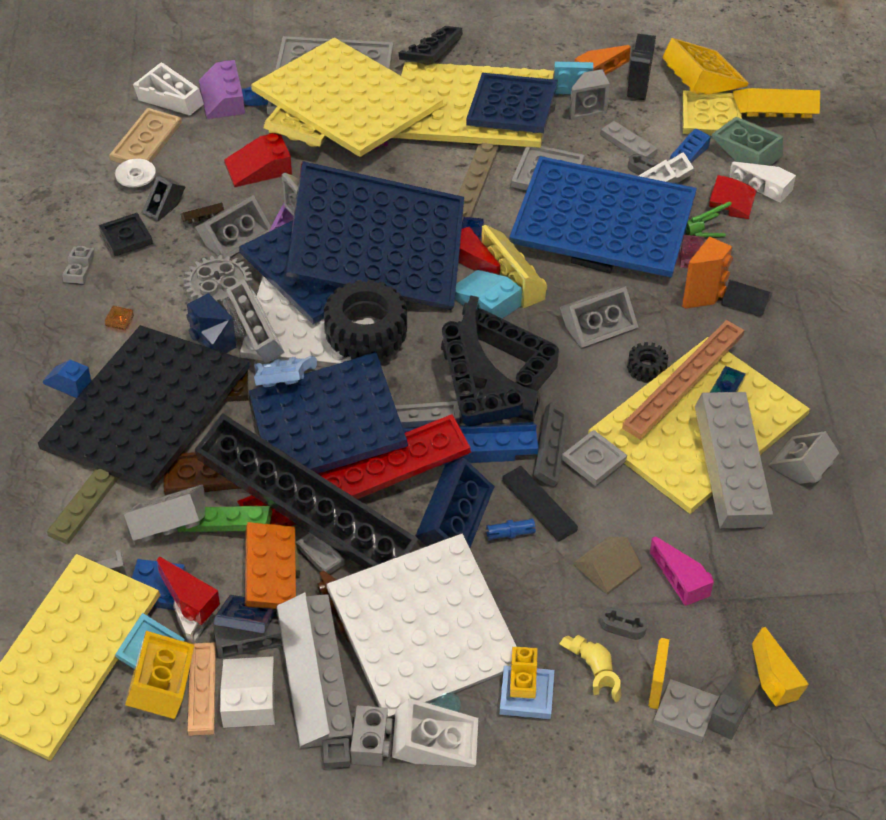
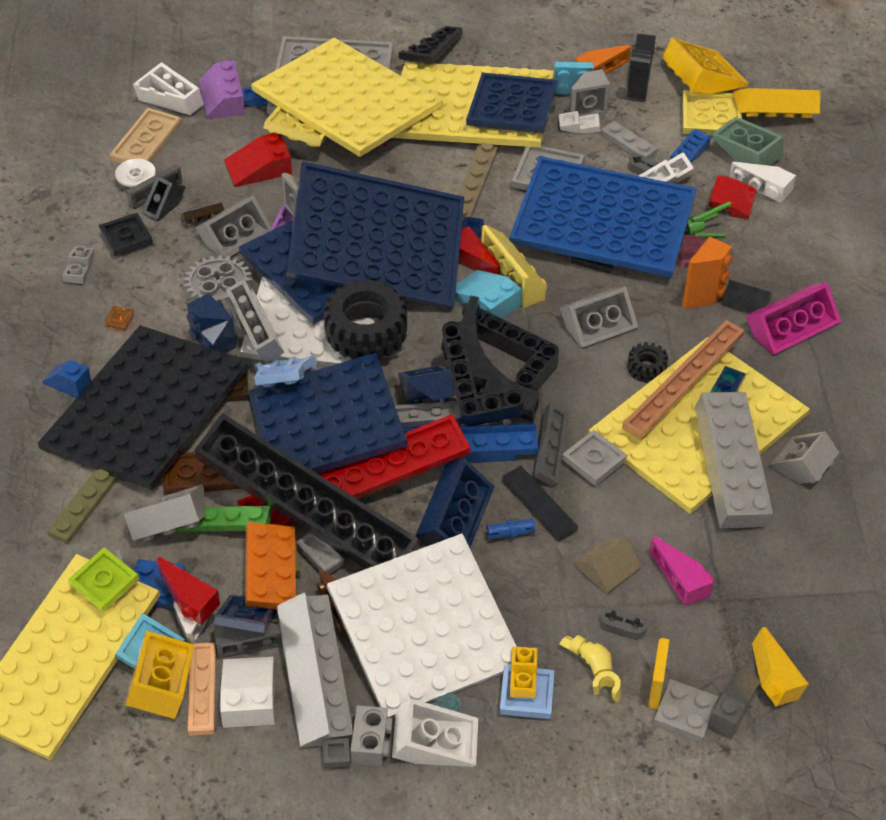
none -> lime plate [68,547,139,613]
none -> dark grey tile [127,164,182,209]
none -> dark blue slope [398,365,455,404]
none -> white slope [559,111,601,133]
none -> dark pink slope [746,282,842,355]

